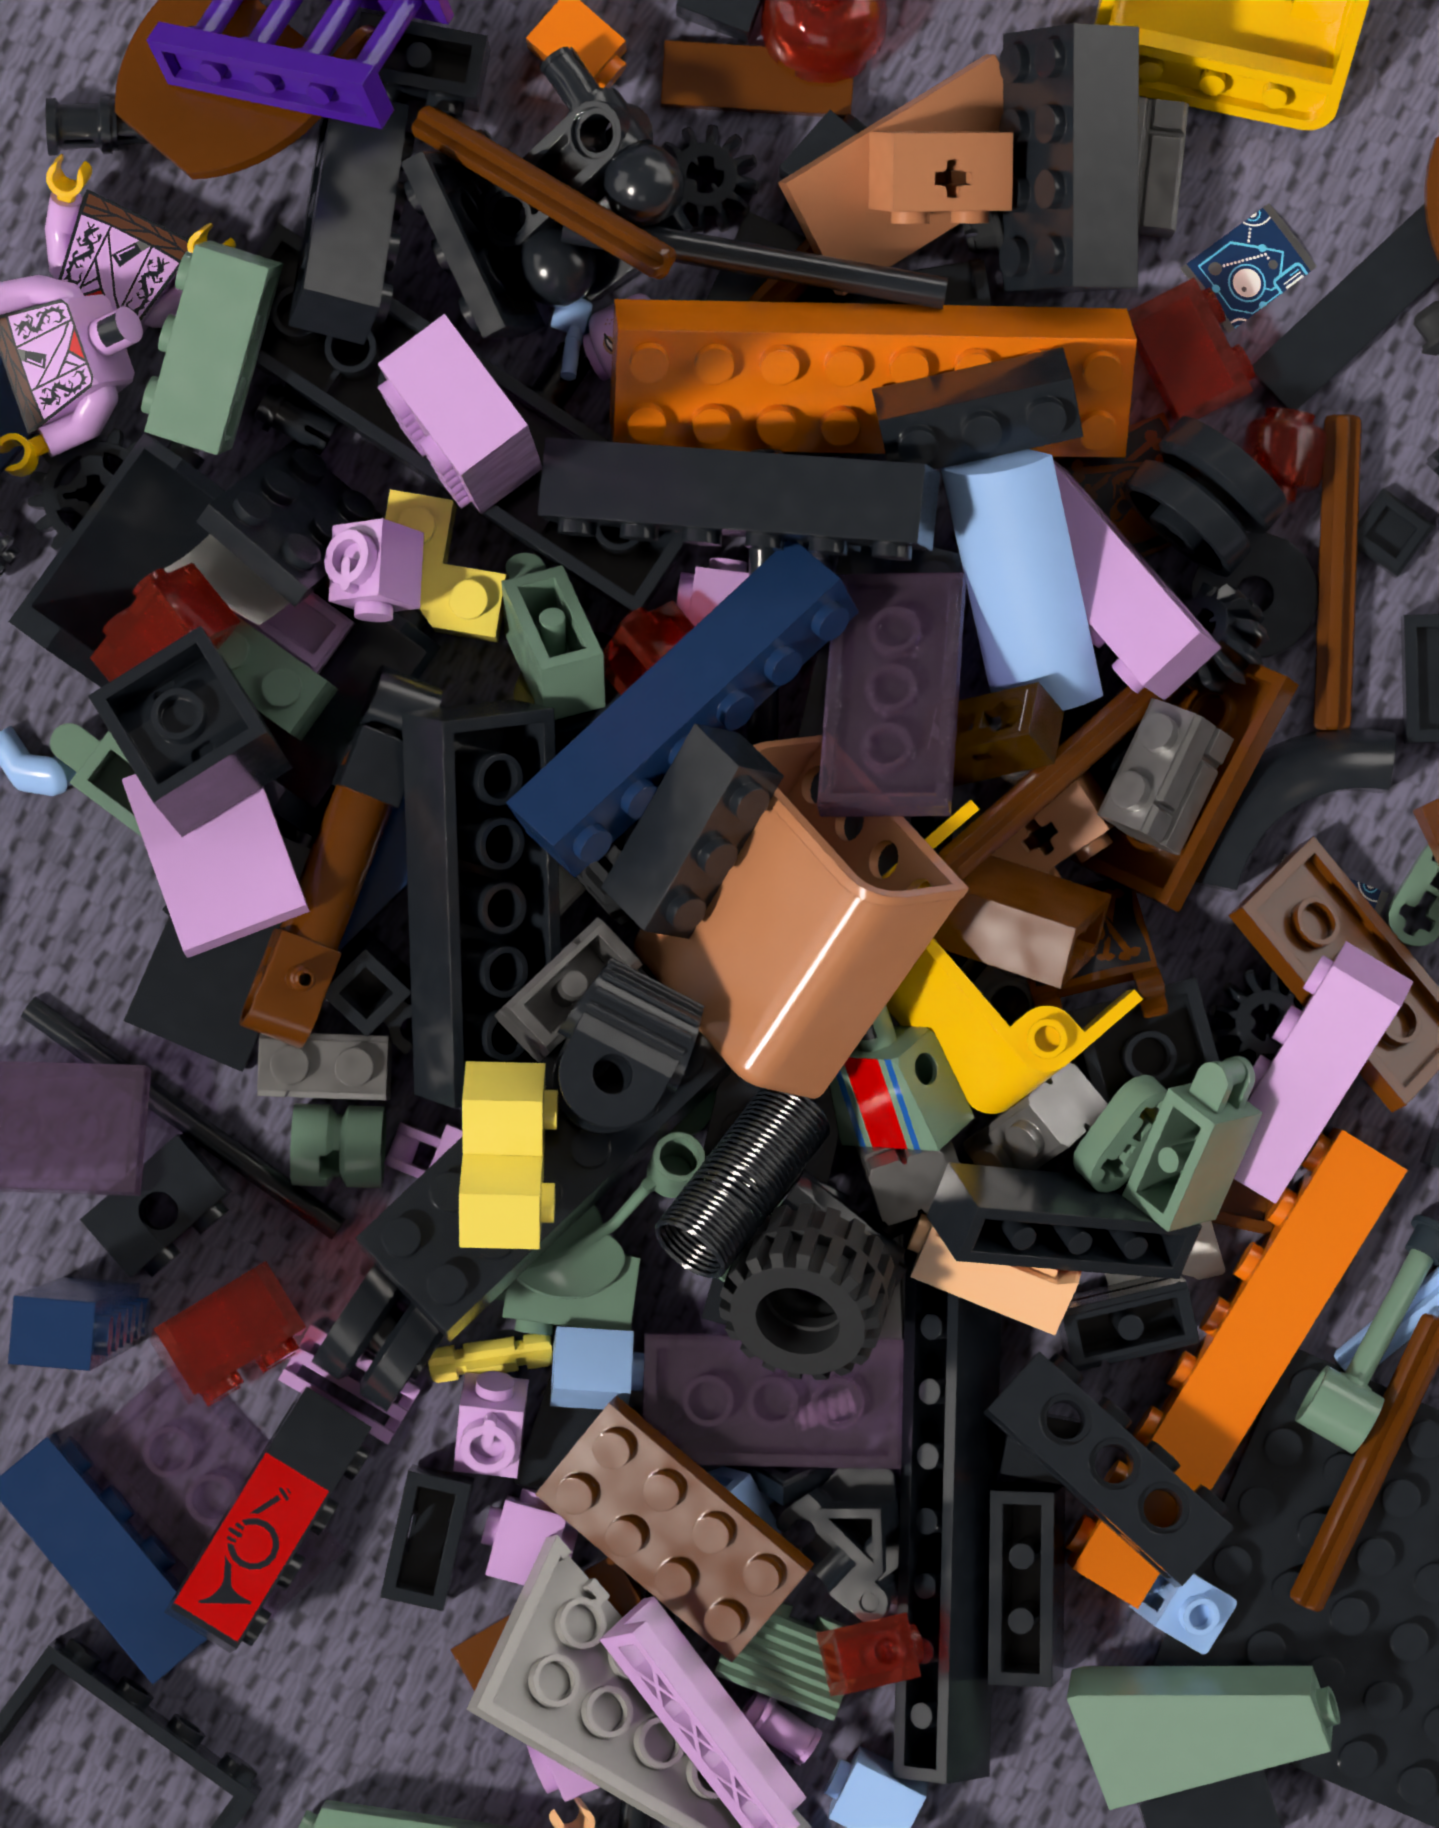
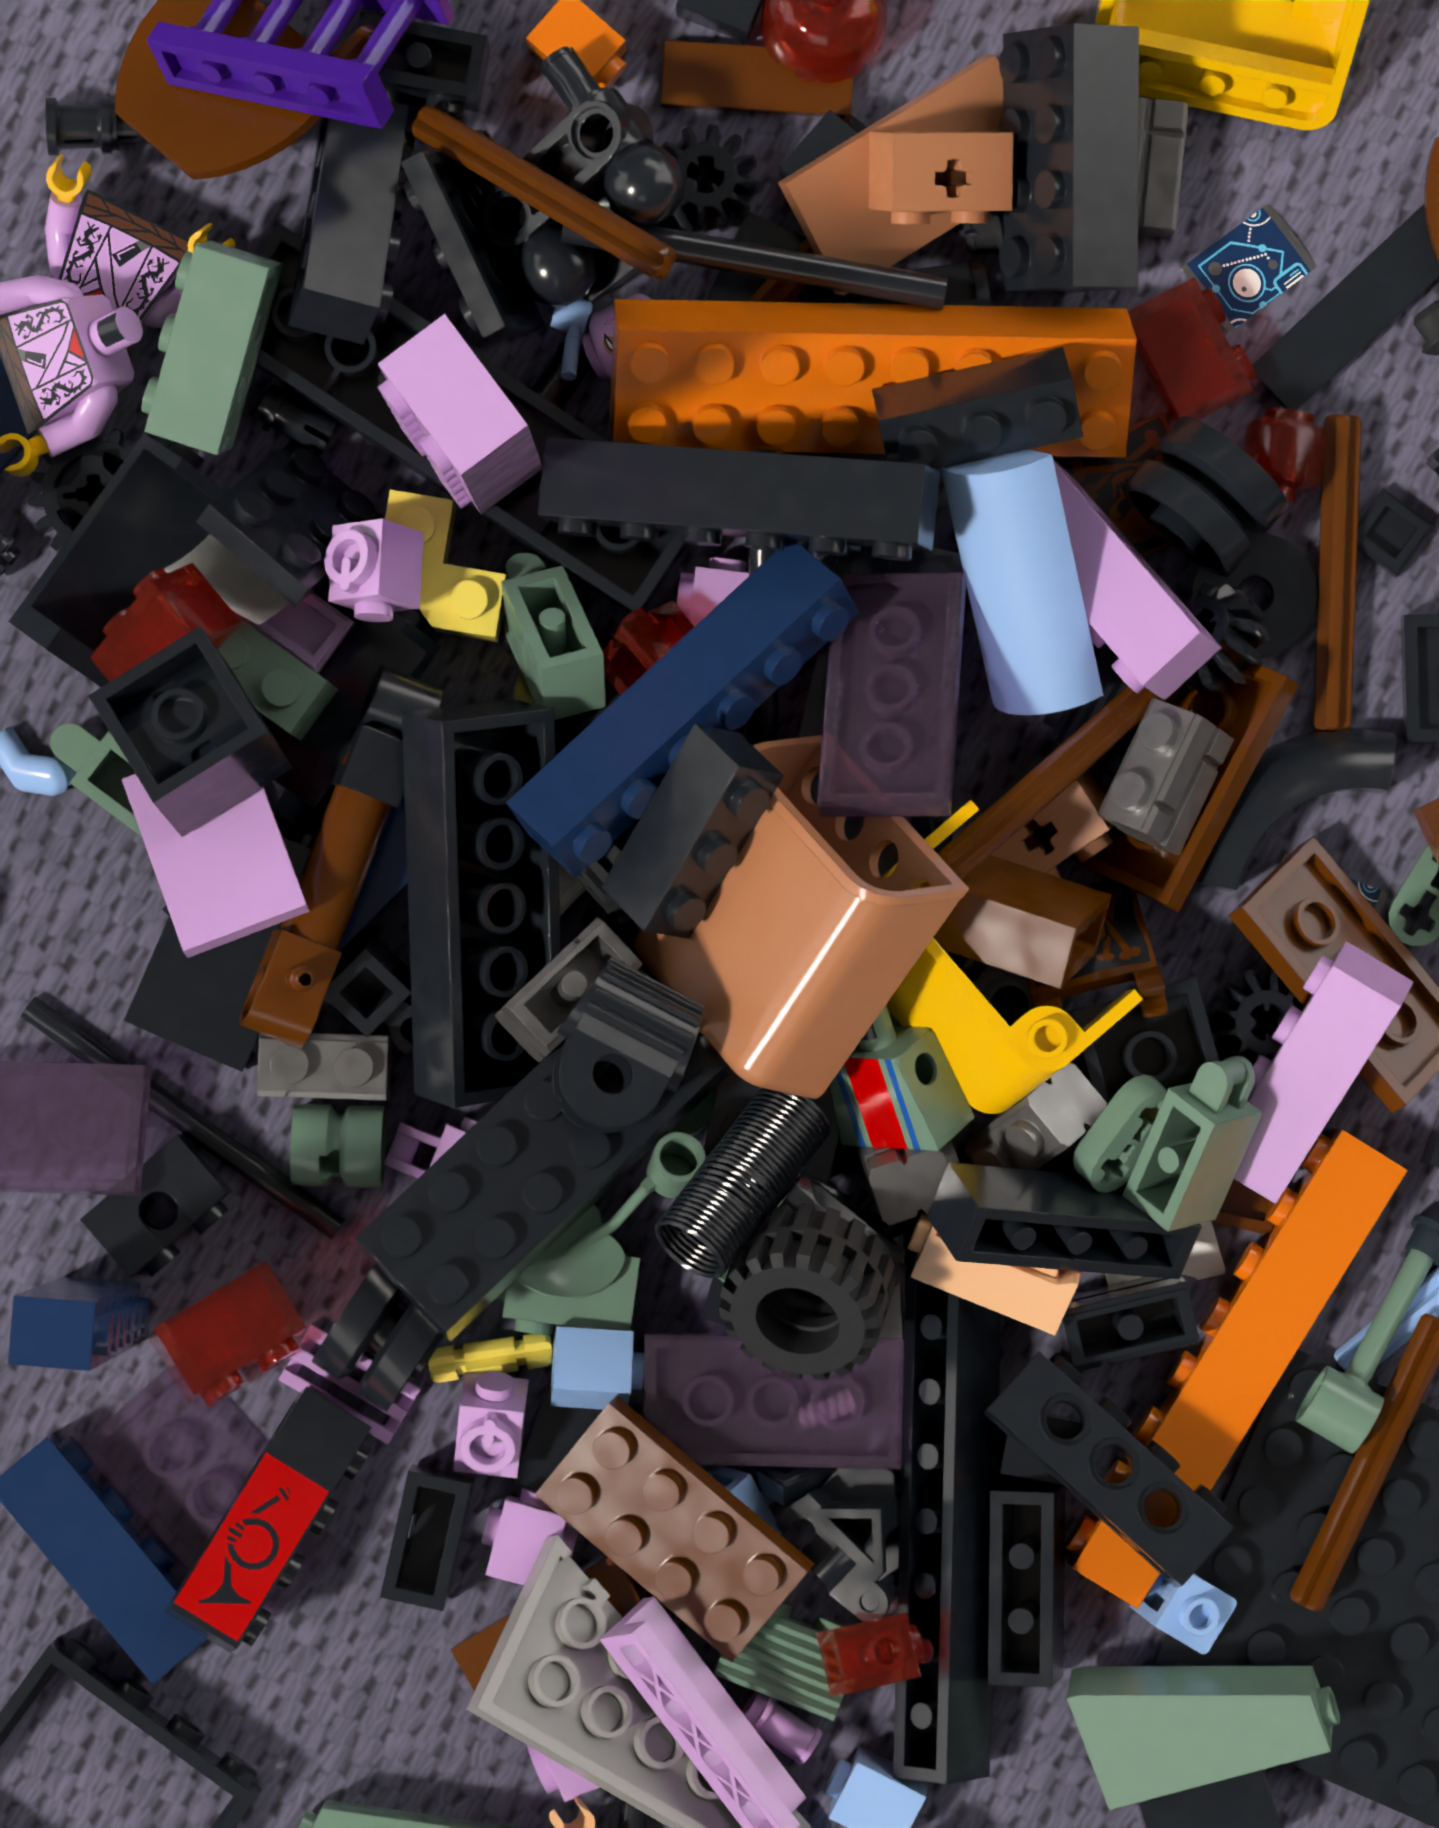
light yellow brick [459,1061,558,1249] -> none
dark brown piece [917,682,1064,789] -> none

